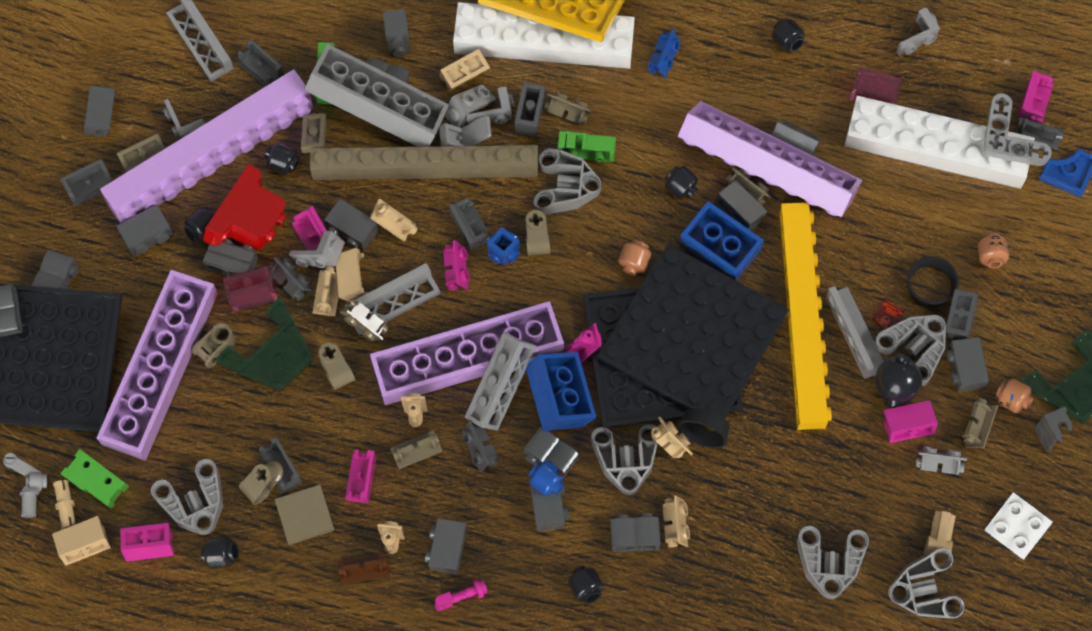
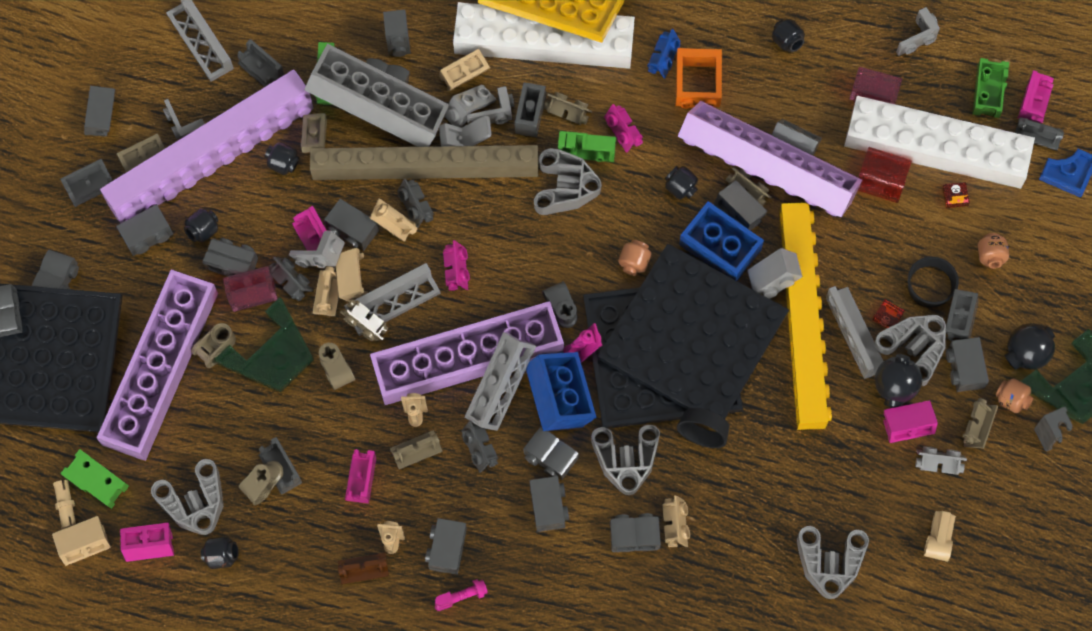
light grey pin [3,453,47,518] -> none
red brick [203,164,287,250] -> none
dark tan tile [275,485,335,545] -> none
dark grey hinge [449,198,491,252] -> none
blue brick [487,227,520,267] -> none
dark tan piece [526,210,551,256] -> none
blue head [528,460,565,496] -> none
black head [568,566,604,604] -> none
tan hinge [651,417,693,458] -> none
light grey connector [888,547,964,618] -> none
light grey beam [984,93,1052,166] -> none
white hinge [985,492,1053,560] -> none
none -> dark grey hinge [397,179,434,228]
none -> dark grey piece [542,281,578,328]
none -> dark pink hinge [604,104,643,153]
none -> orange window [675,48,722,109]
none -> light grey brick [748,248,803,298]
none -> clear red plate [858,147,912,203]
none -> clear red tile [942,182,970,208]
none -> bright green piece [972,58,1009,118]
none -> black brick [1004,323,1055,370]

